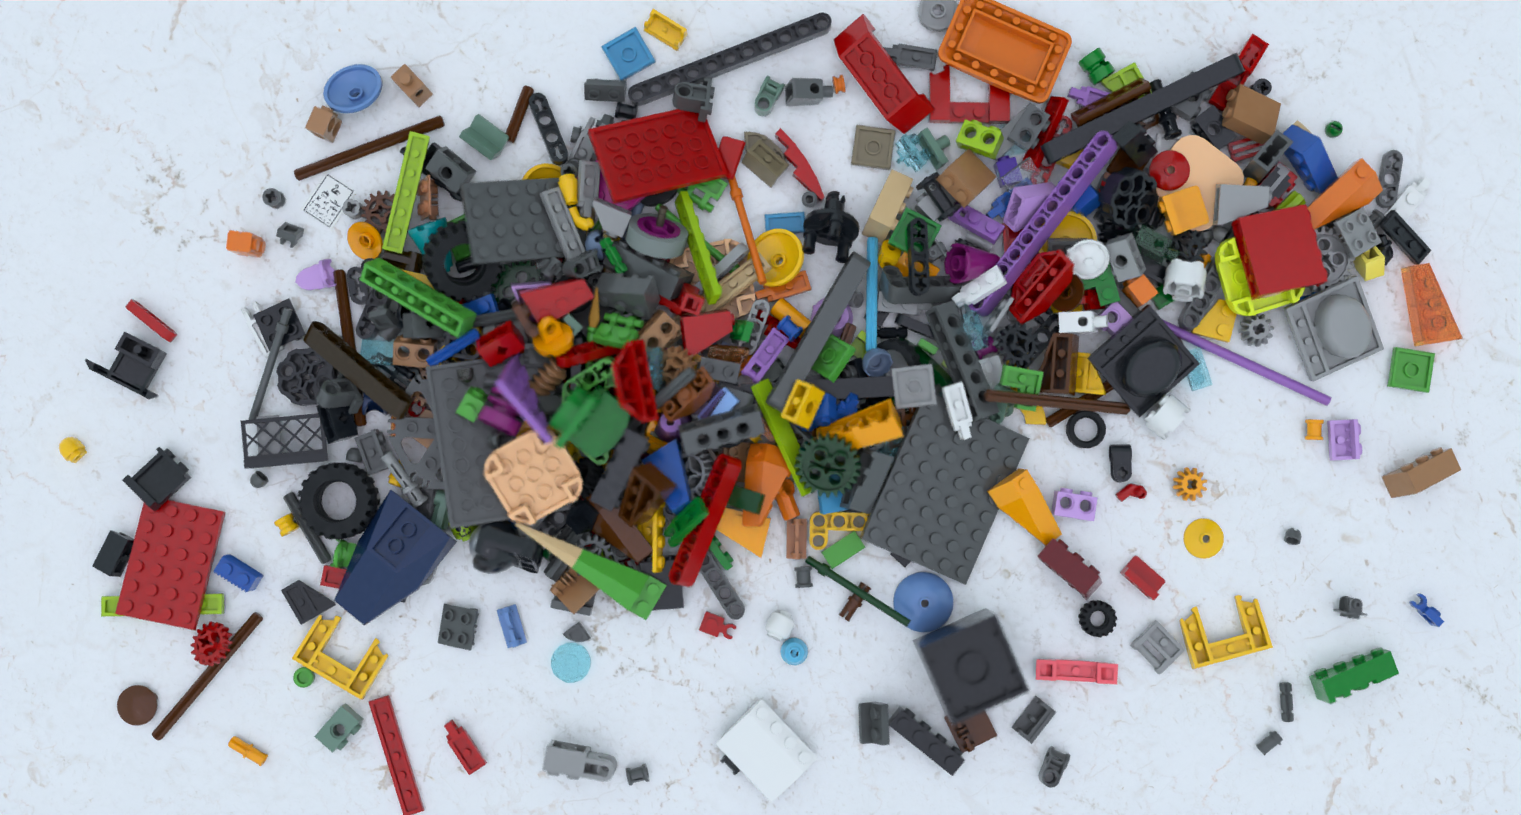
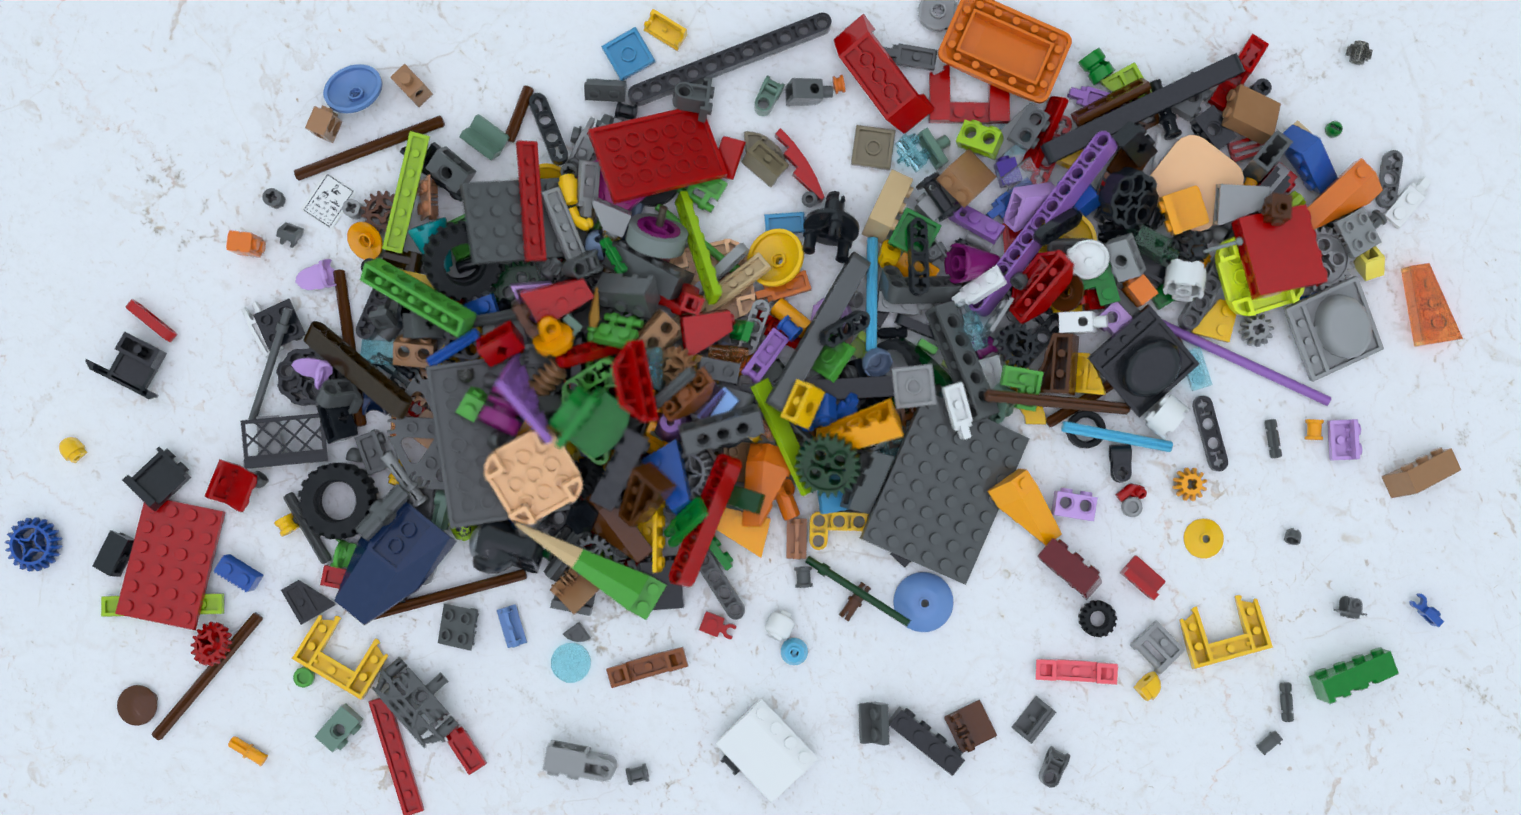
black beam [347,267,370,305] -> none
orange bar [728,176,767,285] -> none
bright green tile [821,531,865,569] -> none
black piece [913,608,1030,725] -> none
red dish [1149,150,1190,191] -> none
black piece [1376,234,1393,265] -> none
black tile [1378,210,1431,265] -> none
bright green plate [1387,347,1435,393] -> none
none -> blue gear [5,517,63,572]
none -> red bracket [205,459,257,512]
none -> lavender piece [291,358,333,390]
none -> dark grey piece [355,484,411,541]
none -> dark grey piece [372,657,459,748]
none -> reddish brown axle [374,569,527,620]
none -> red tile [516,140,547,262]
none -> dark orange slope [606,647,689,688]
none -> black beam [819,310,870,347]
none -> dark grey hinge [1010,272,1028,290]
none -> black beam [1033,208,1082,246]
none -> medium azure axle [1061,421,1173,452]
none -> light grey tile [1121,497,1143,517]
none -> yellow piece [1133,671,1161,701]
none -> black beam [1192,396,1228,471]
none -> hinge [1193,237,1244,261]
none -> reddish brown brick [1262,193,1292,226]
none -> dark grey axle [1264,419,1282,458]
none -> clear smoke gear [1345,41,1373,65]

